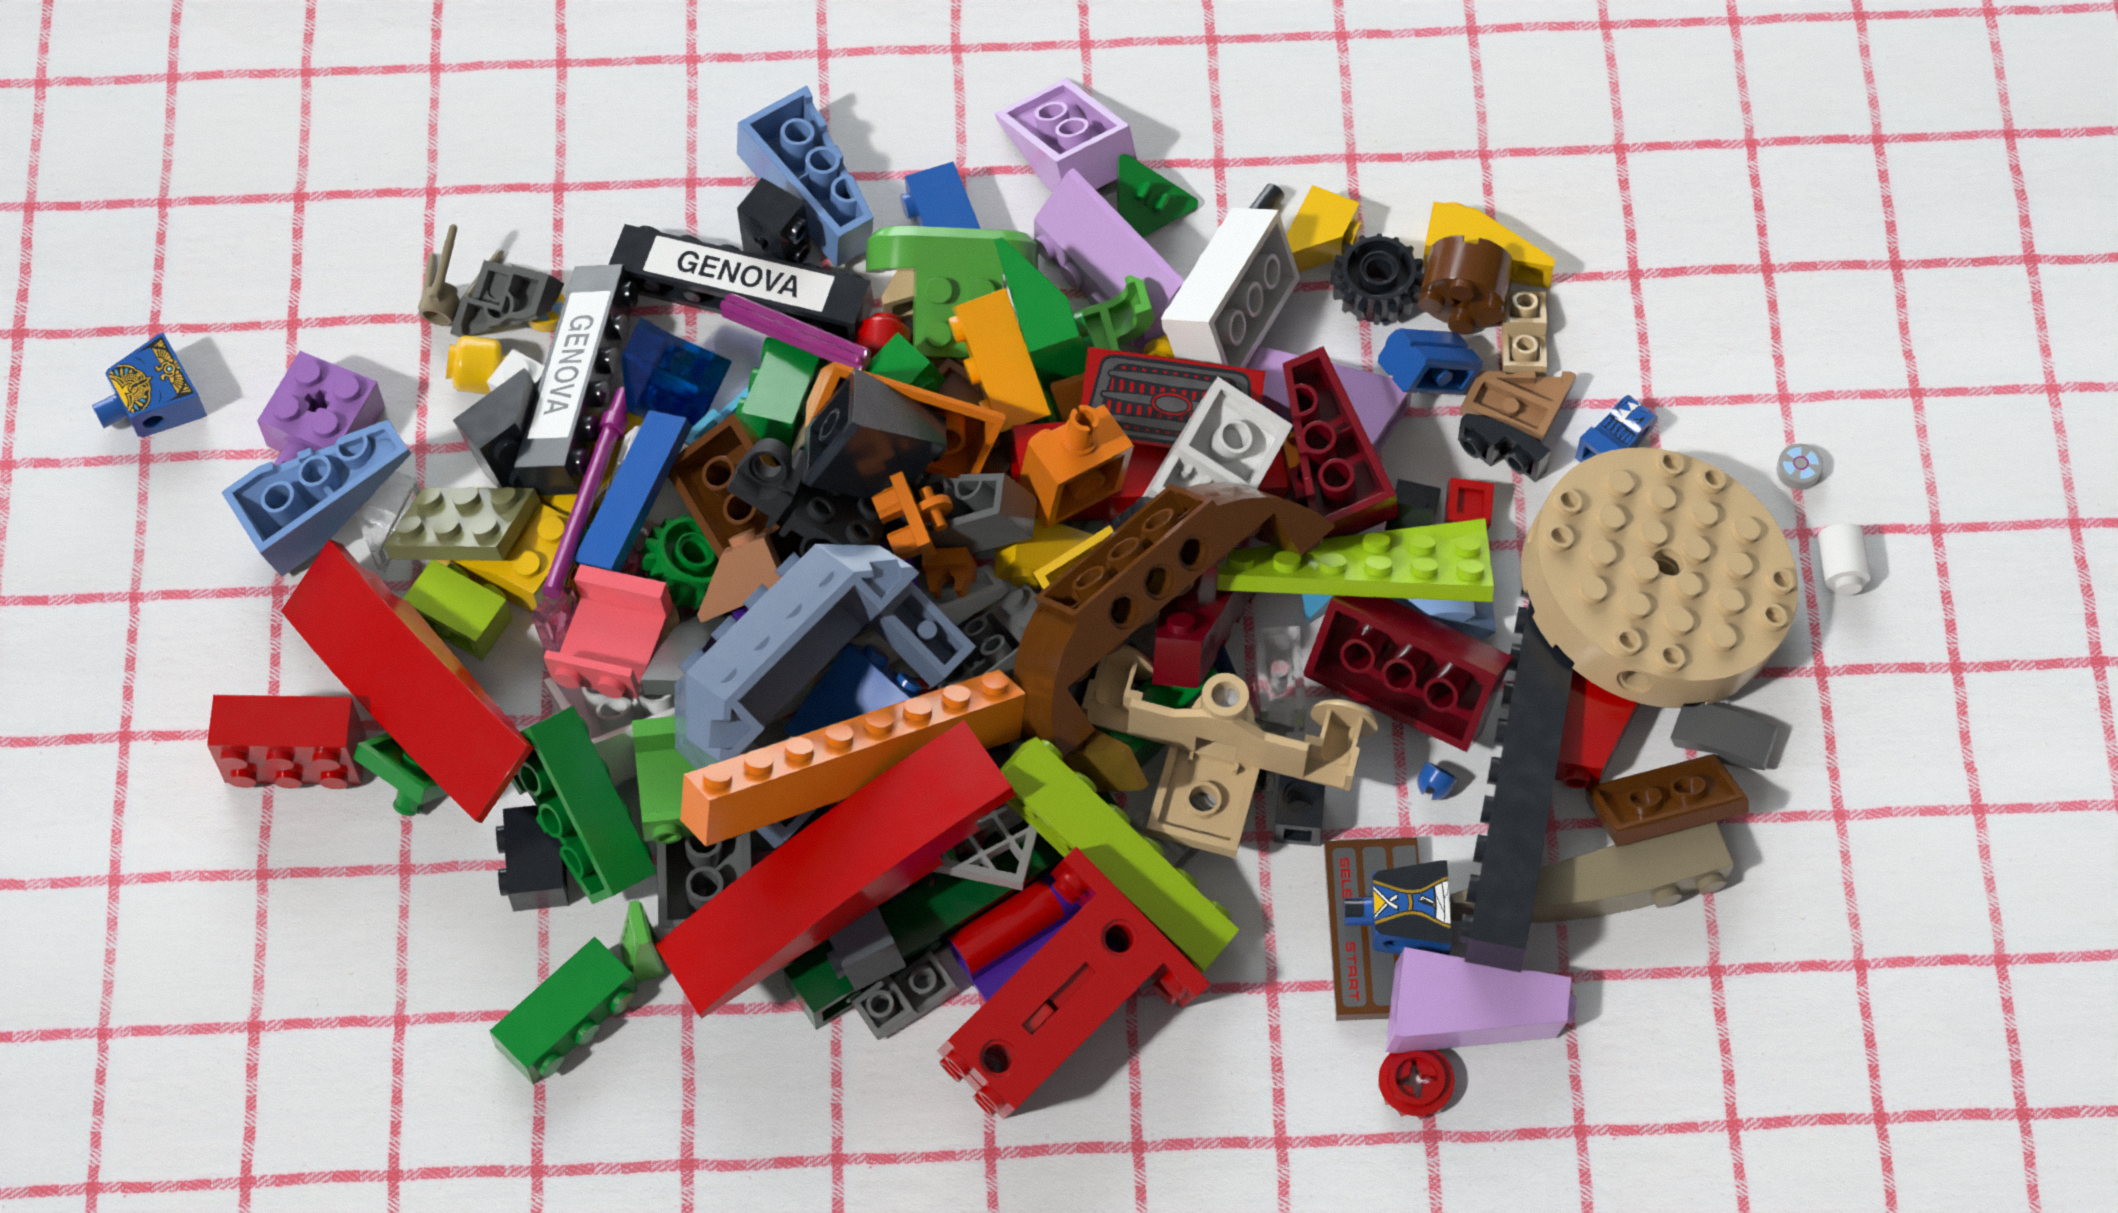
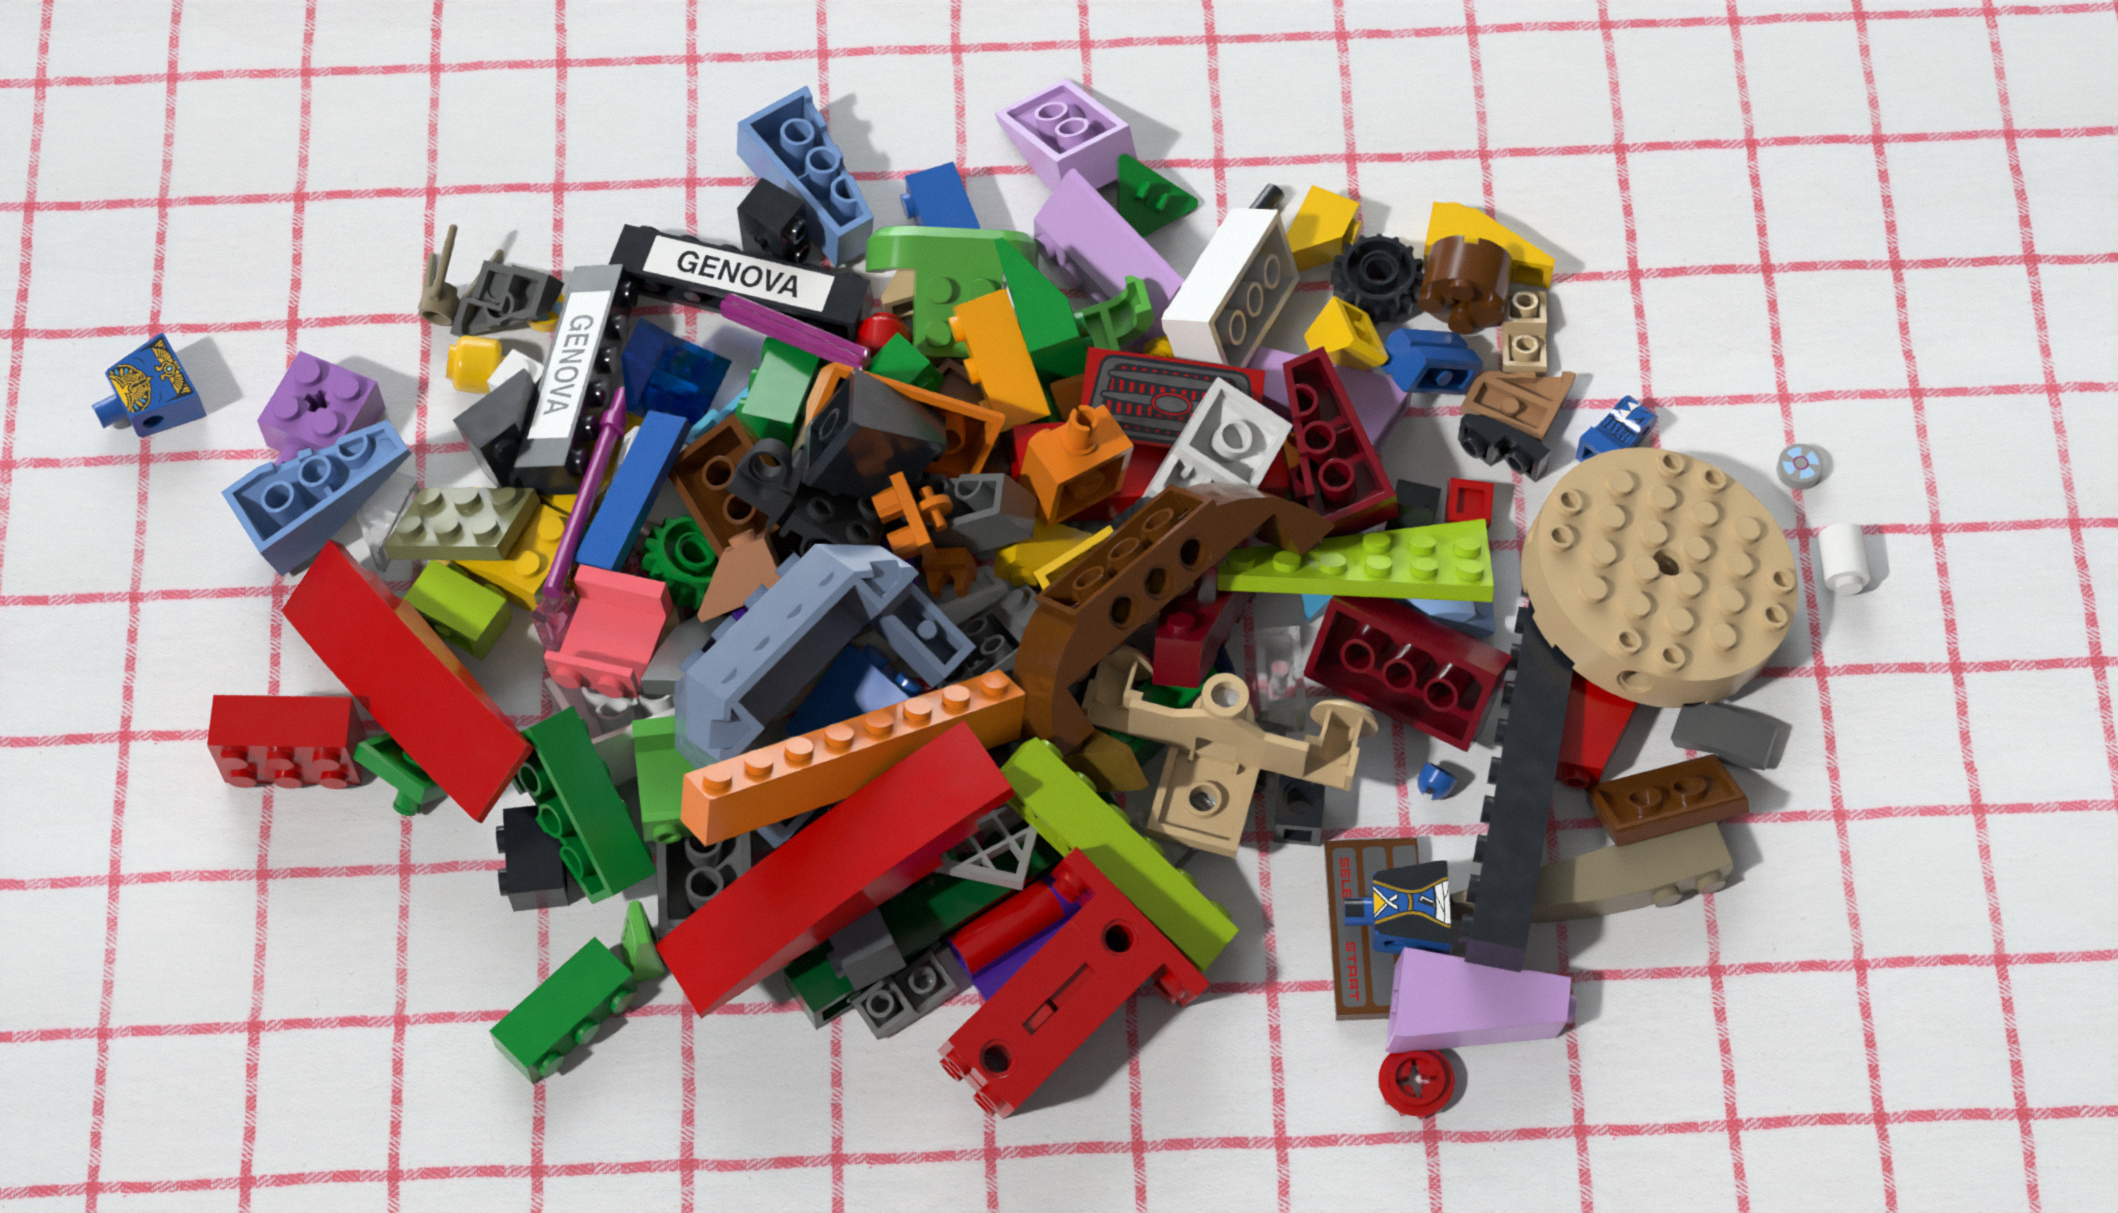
none -> yellow slope [1303,295,1388,371]

